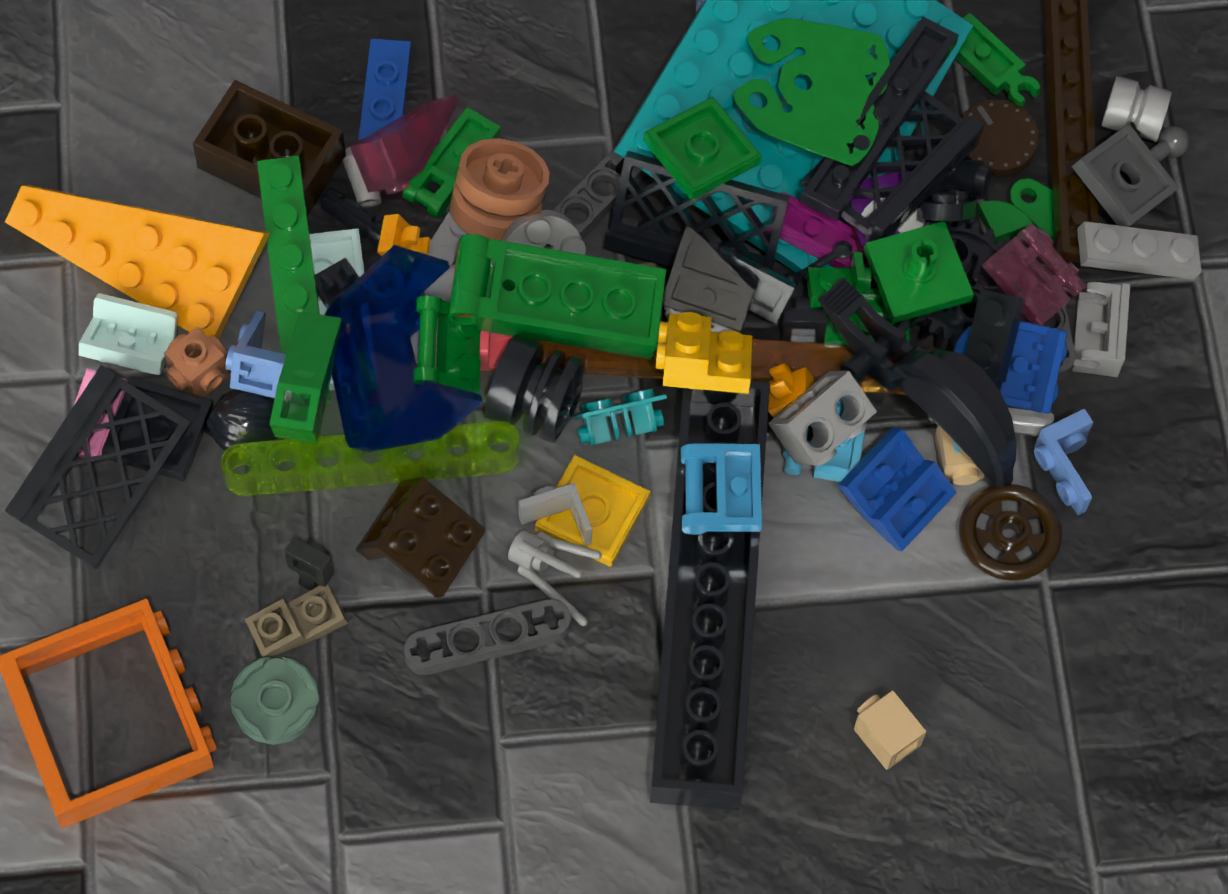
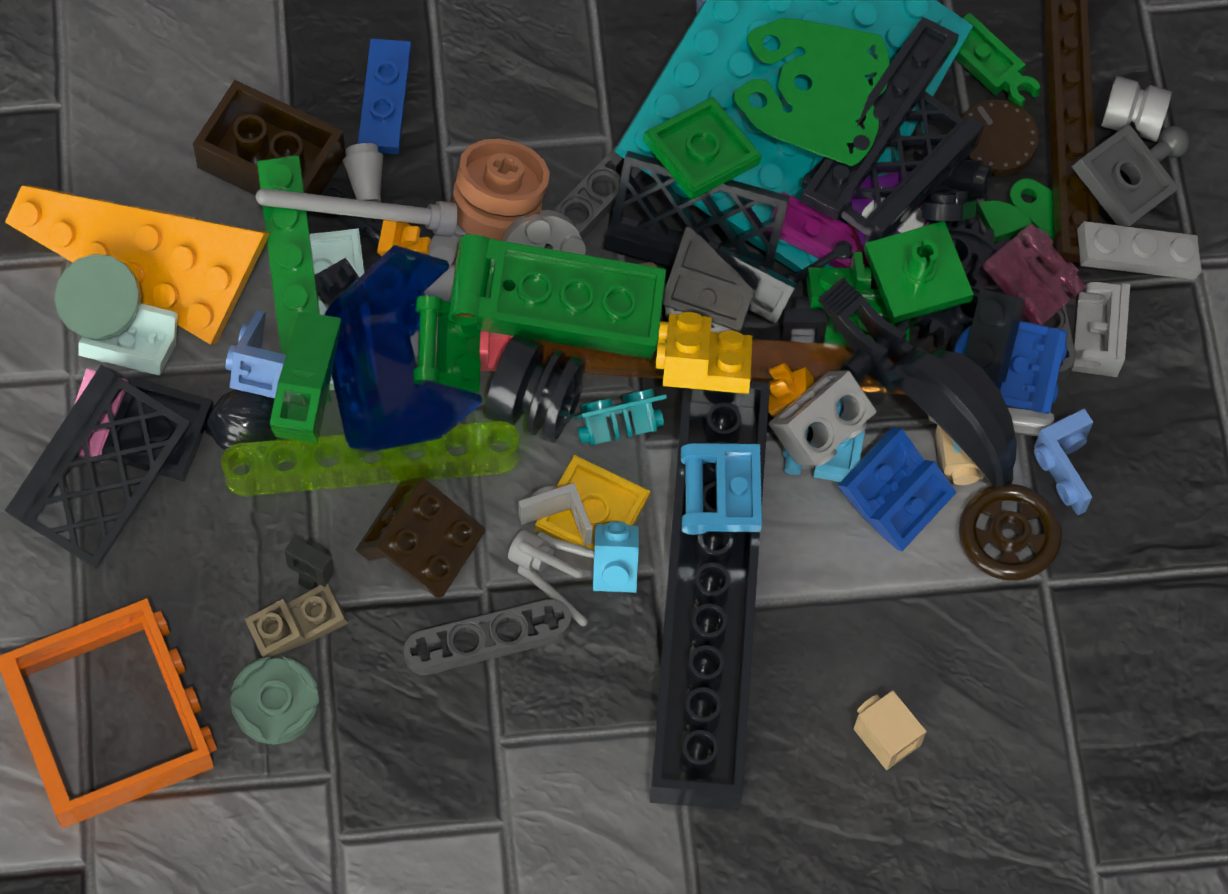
nougat brick [164,327,229,397] -> none
clear pink slope [350,95,458,194] -> none
green plate [402,107,501,219] -> none
none -> sand green tile [54,254,142,341]
none -> light grey piece [255,188,457,236]
none -> medium azure bracket [593,521,639,593]

